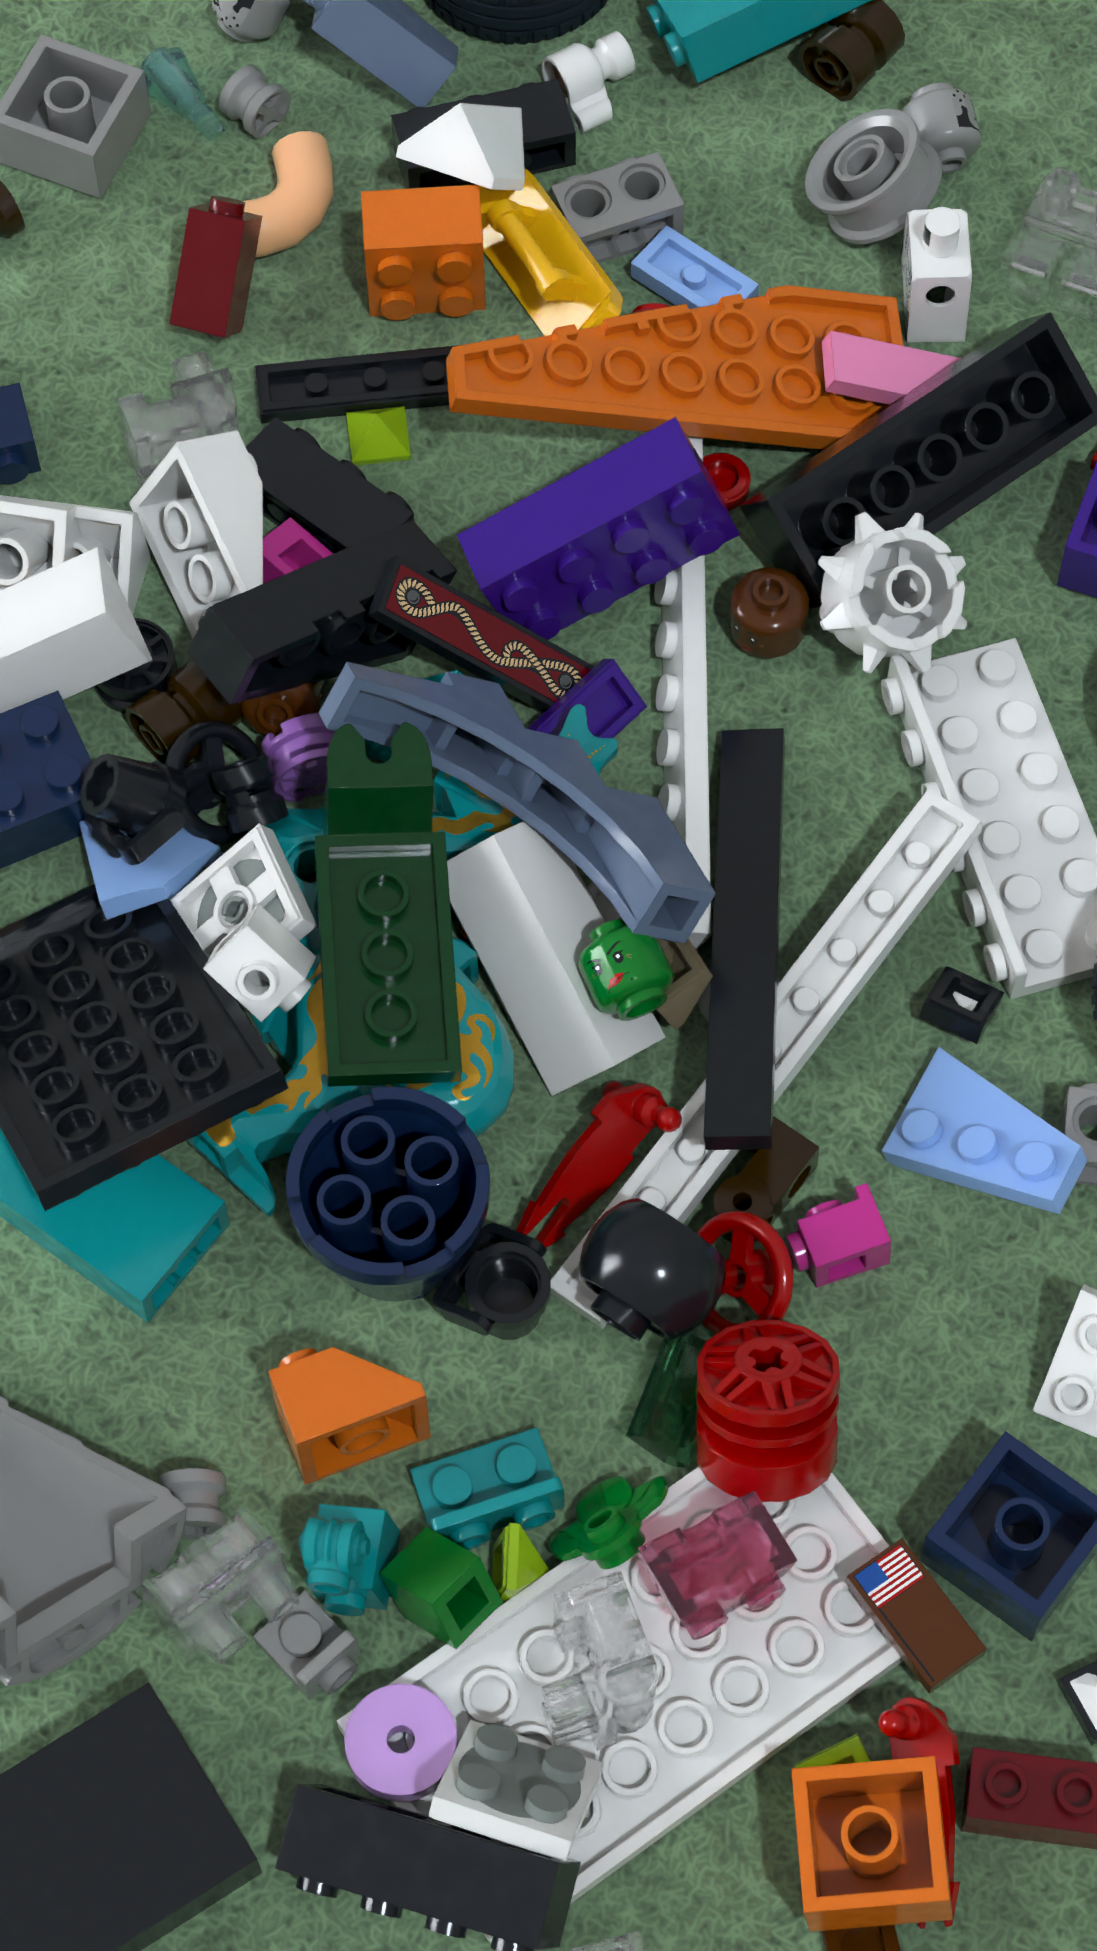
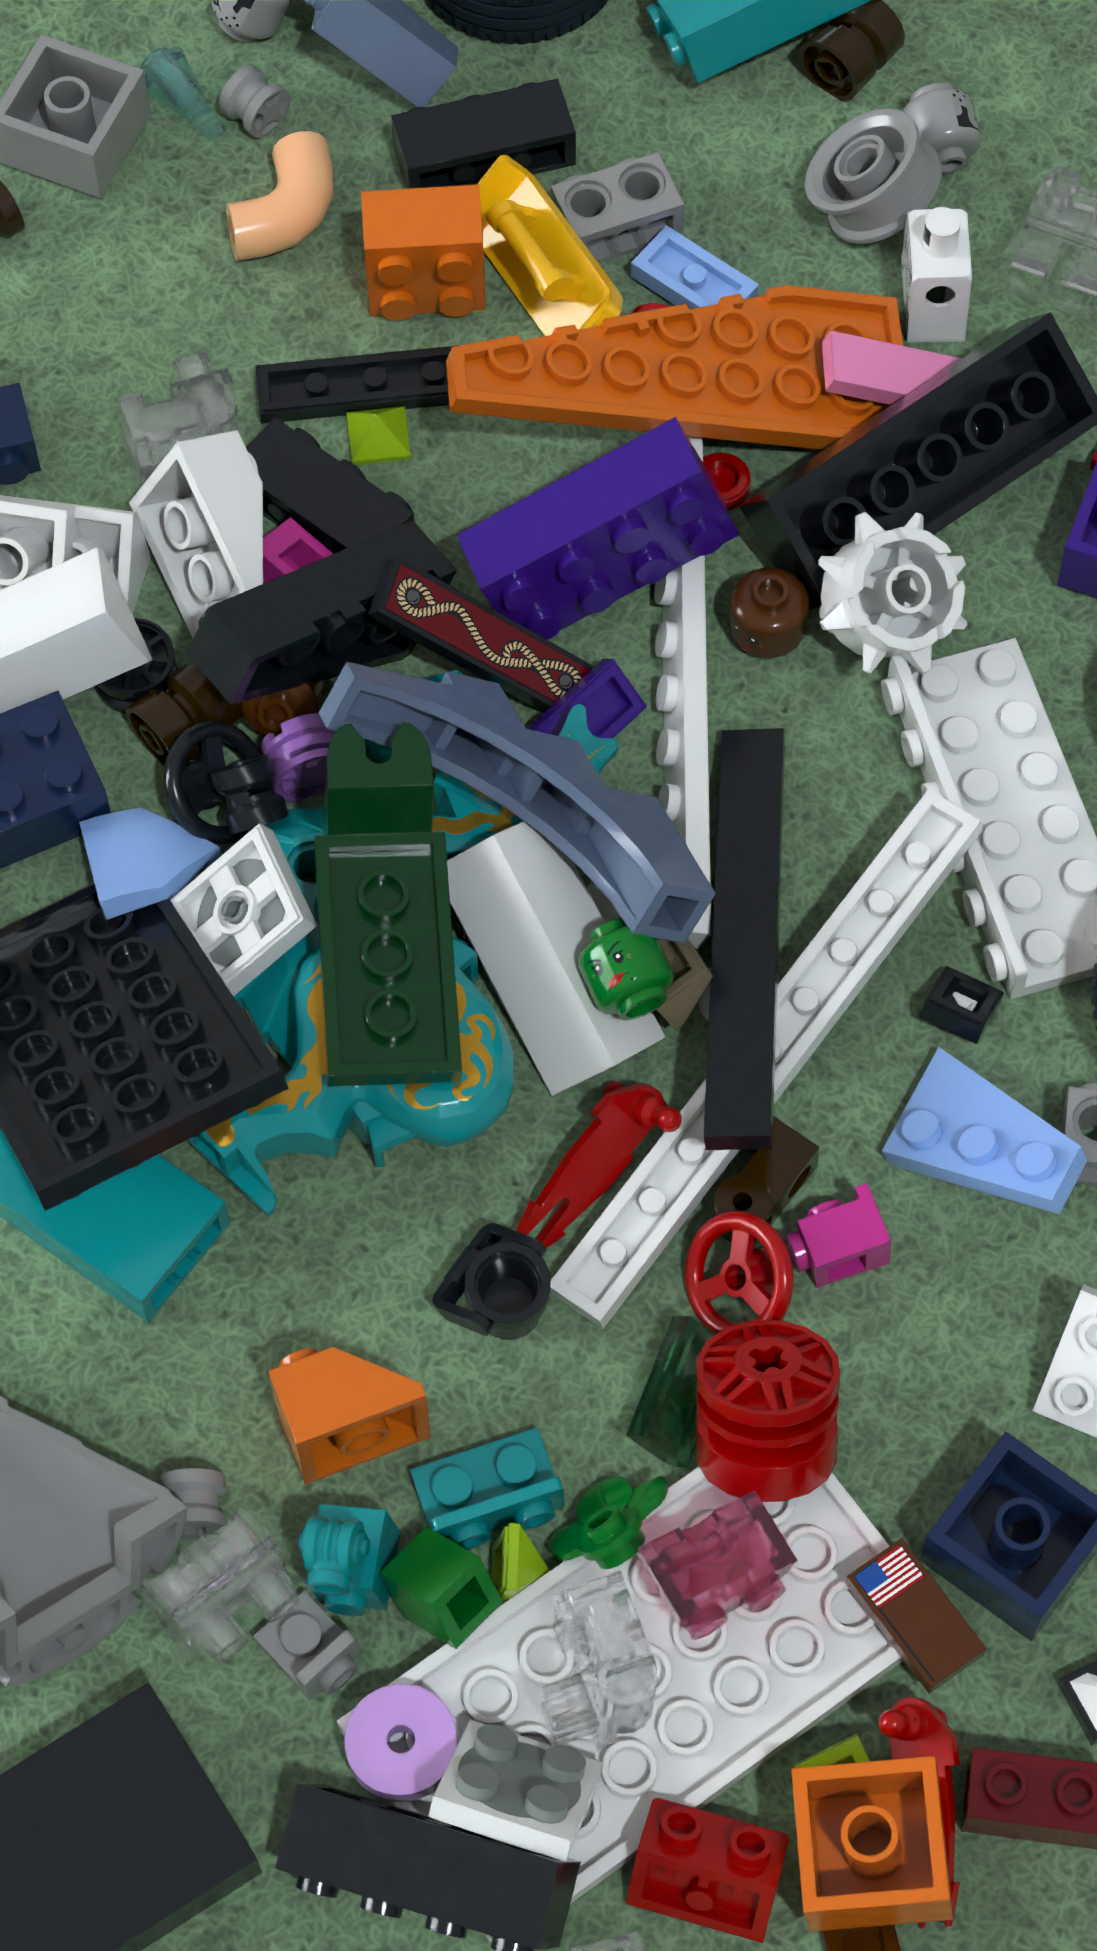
black piece [81,753,186,865] -> none
dark red brick [169,196,263,338] -> none
white brick [203,904,316,1022] -> none
dark blue cone [286,1087,490,1301] -> none
white slope [396,103,525,191] -> none
white piece [541,31,635,134] -> none
black wheel [579,1198,726,1341] -> none
none -> red bracket [626,1798,789,1943]

